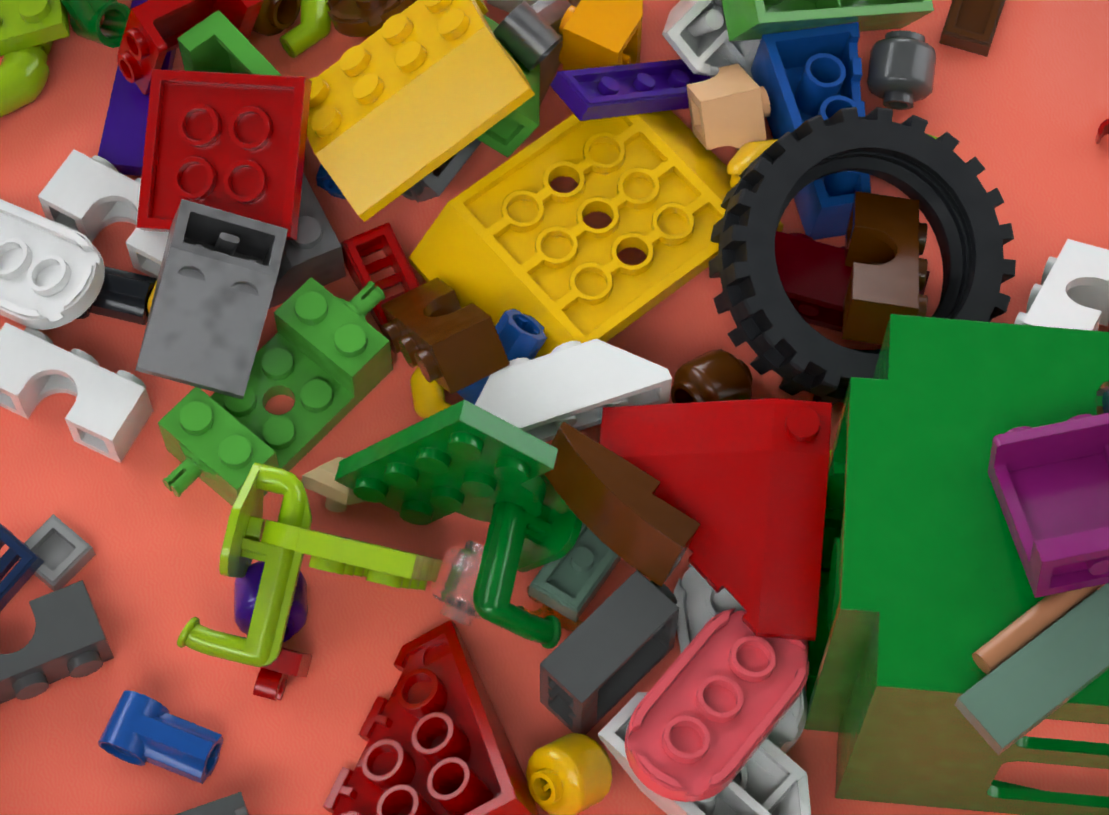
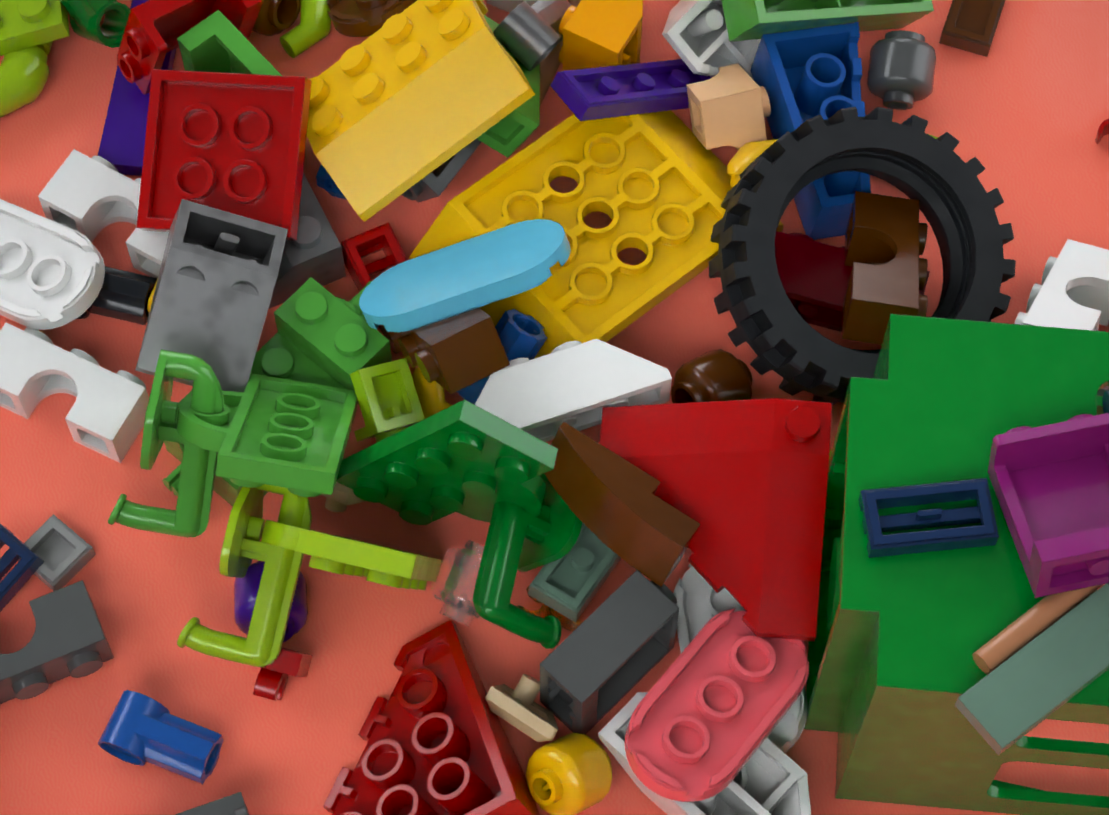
none -> bright green plate [108,349,358,538]
none -> lime bracket [350,358,425,443]
none -> medium azure tile [359,219,571,333]
none -> tan piece [485,674,559,742]
none -> dark blue tile [858,478,999,558]

